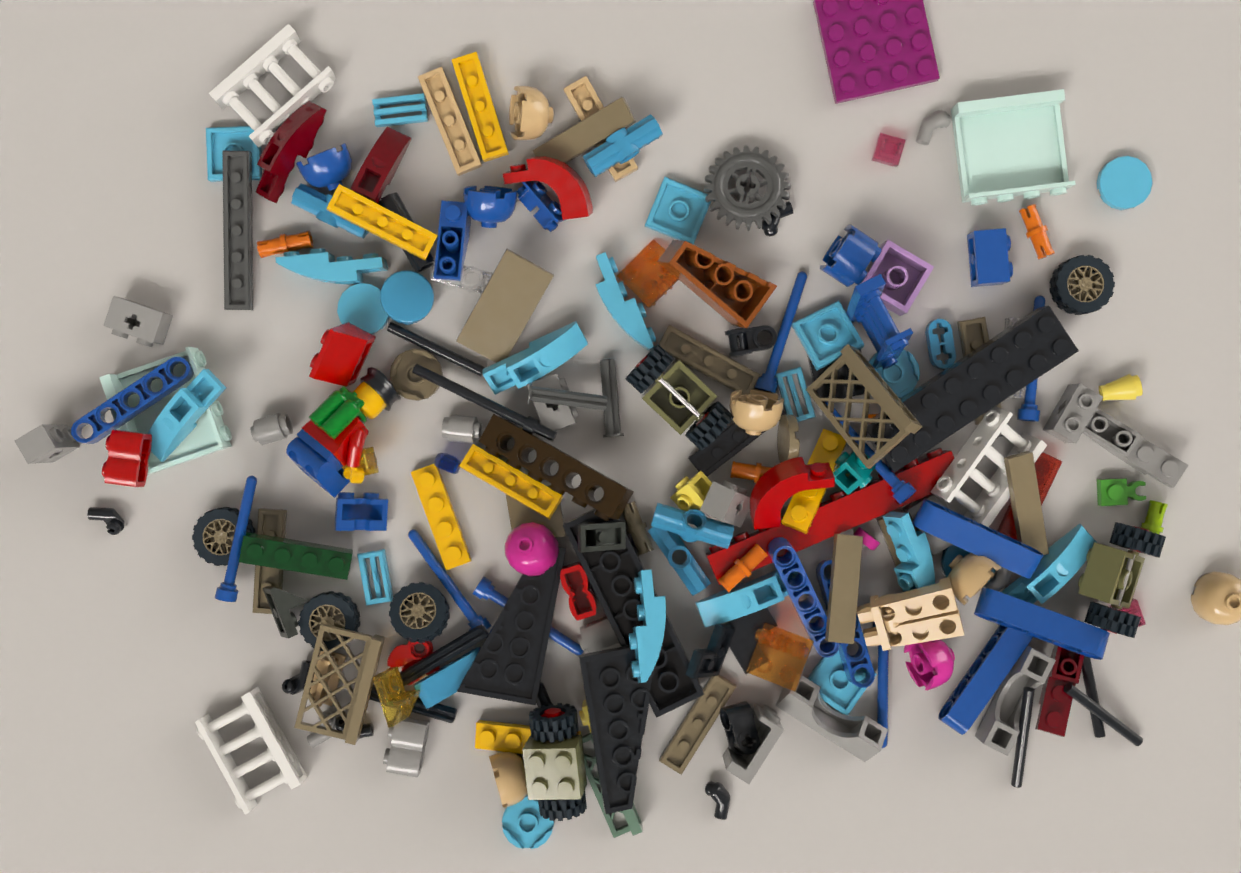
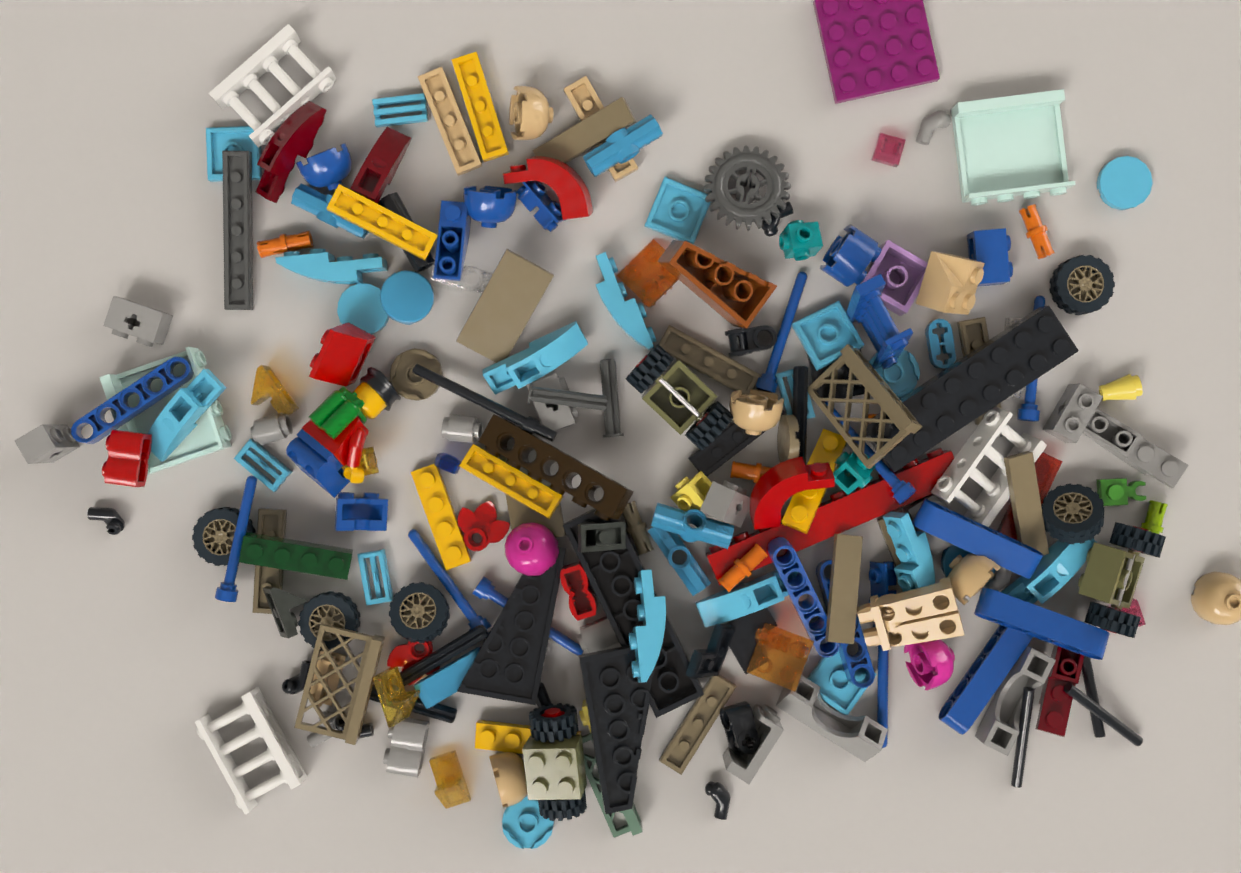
black bar [387,322,485,377] -> none
dark pink tile [854,527,880,551] -> none
none -> medium azure tile [234,439,293,492]
none -> clear yellow slope [251,365,299,414]
none -> clear yellow slope [429,750,471,809]
none -> red plate [458,501,510,551]
none -> teal brick [779,220,823,261]
none -> black axle [792,366,808,465]
none -> blue hinge [869,561,897,603]
none -> tan slope [916,251,985,315]
none -> black wheel [1042,483,1105,544]

